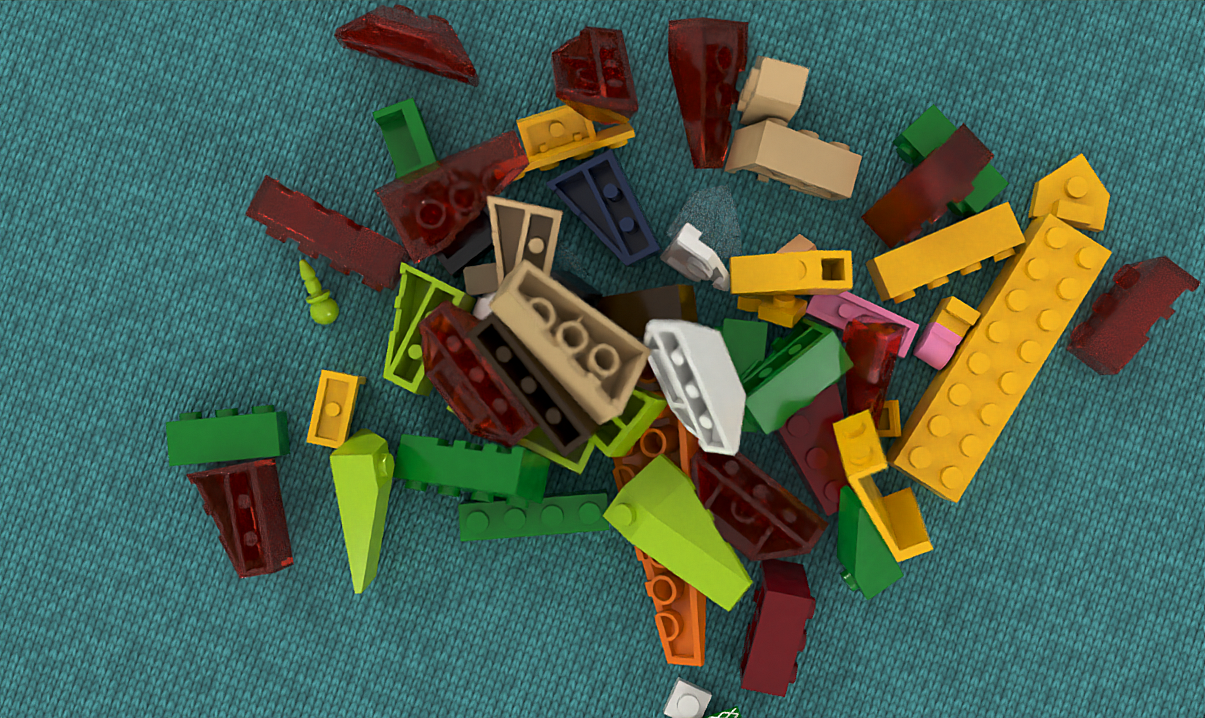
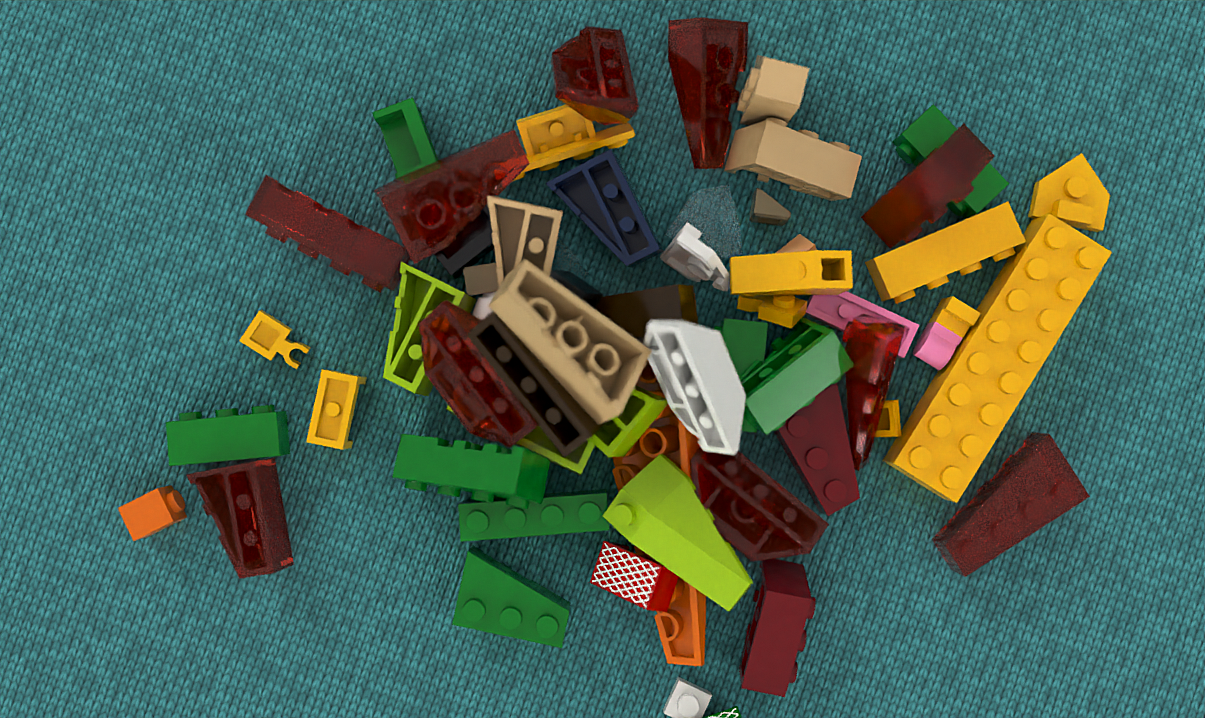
lime bar [299,259,339,325] -> none
lime wedge [329,428,394,593] -> none
clear red wedge [334,4,480,87] -> none
yellow panel [833,409,933,562] -> none
green slope [836,485,904,601] -> none
clear red wedge [1066,256,1201,375] -> none
none -> orange brick [118,485,187,541]
none -> yellow plate [239,310,311,369]
none -> green wedge [452,545,571,648]
none -> red panel [590,541,679,612]
none -> dark tan slope [749,188,791,226]
none -> clear red wedge [932,432,1090,577]

